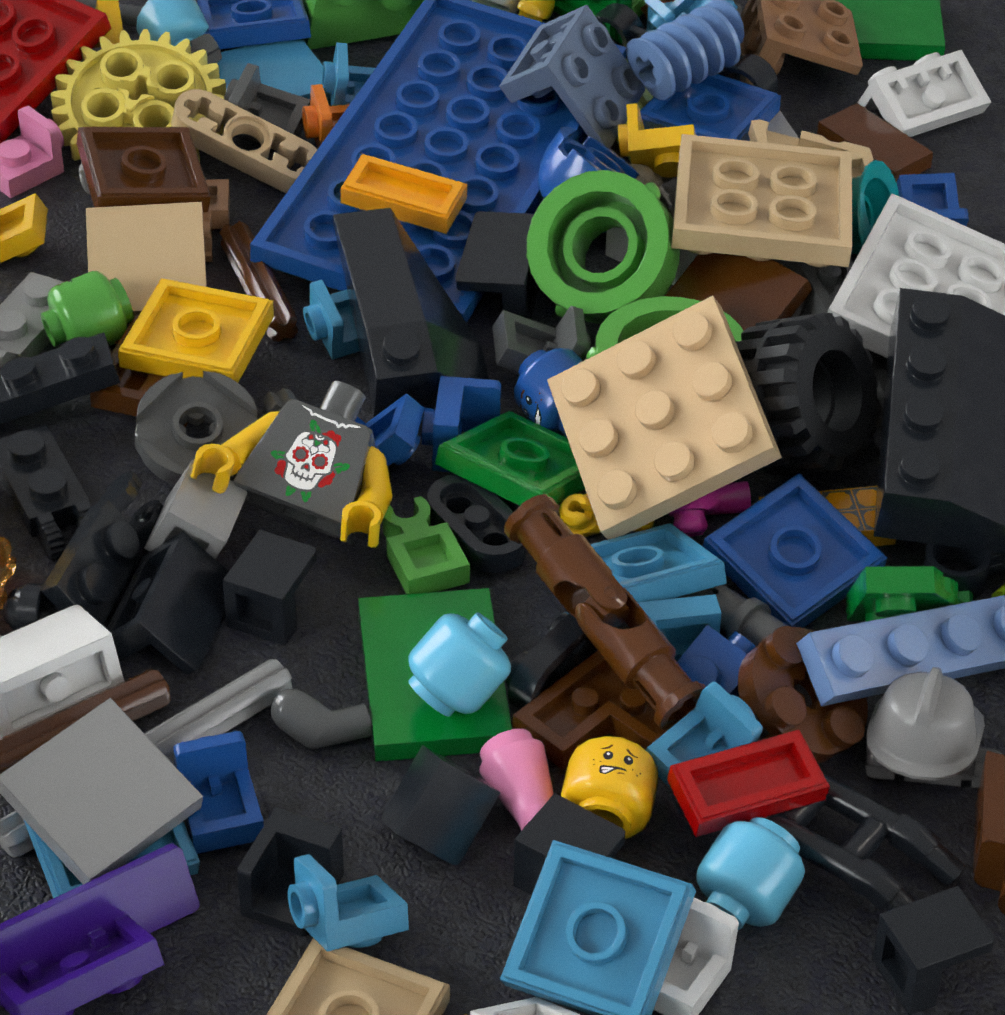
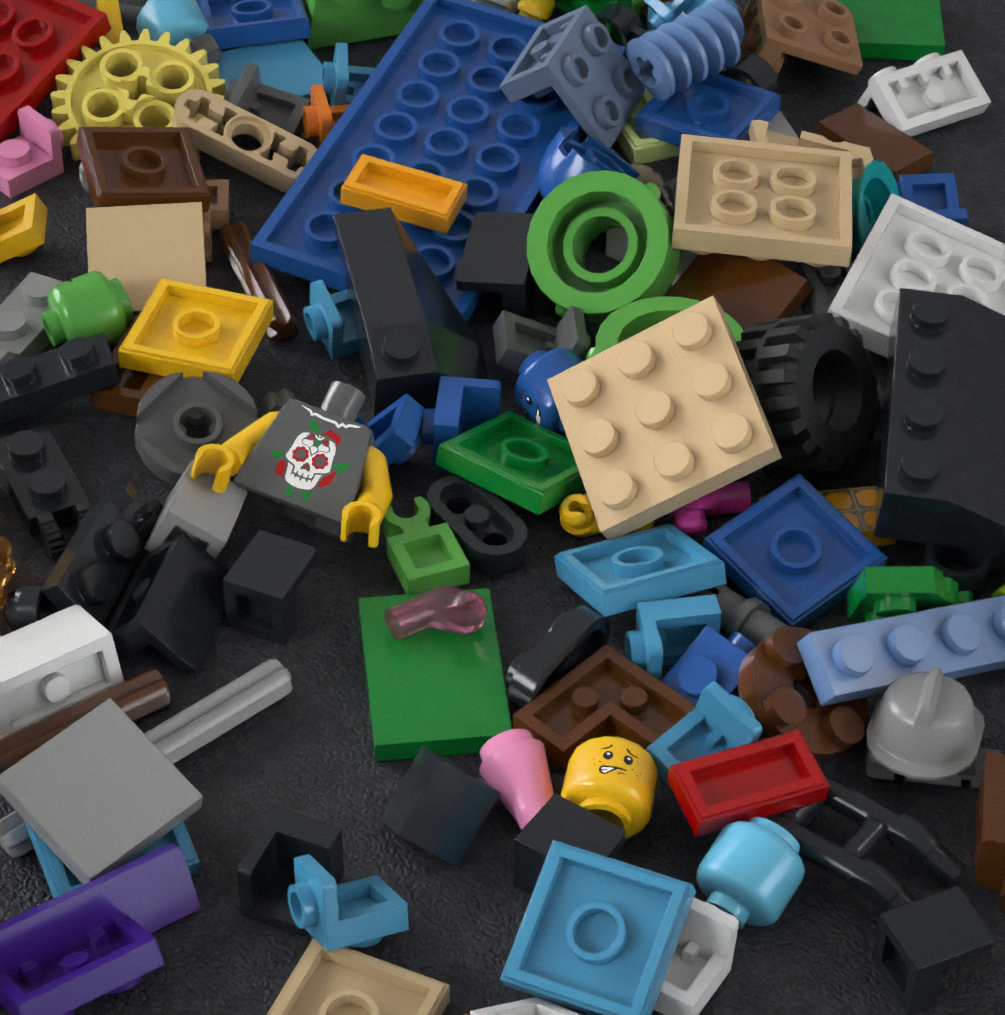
blue bracket [173,731,264,854] -> none
dark grey arm [271,689,372,749] -> none
medium azure head [408,612,511,717] -> none
reddish brown piece [504,494,706,731] -> none
yellow bracket [618,103,696,178] -> none
none -> clear pink arm [384,585,487,640]

